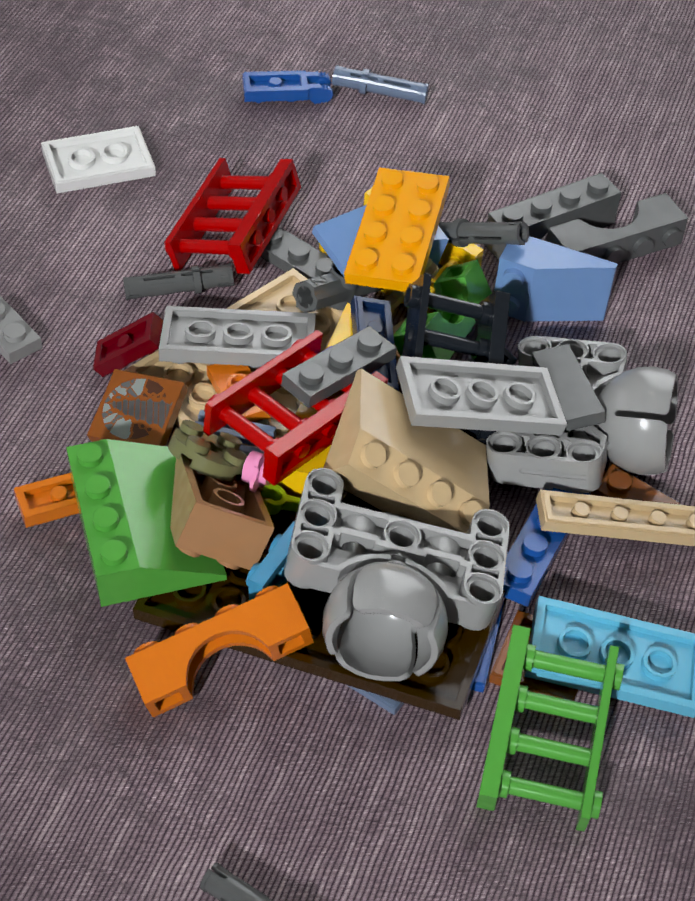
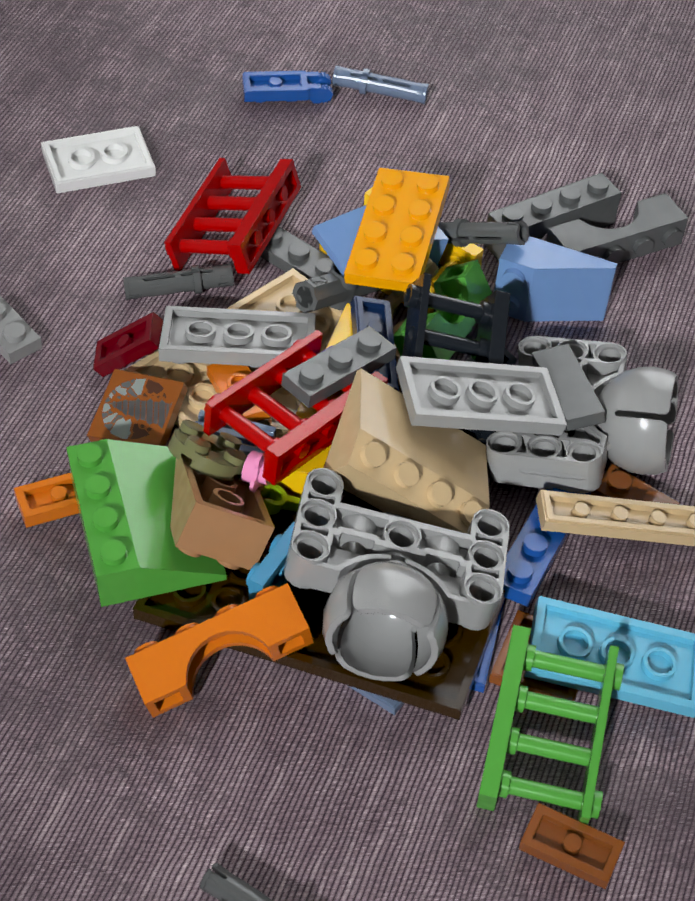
none -> dark orange plate [519,803,625,890]

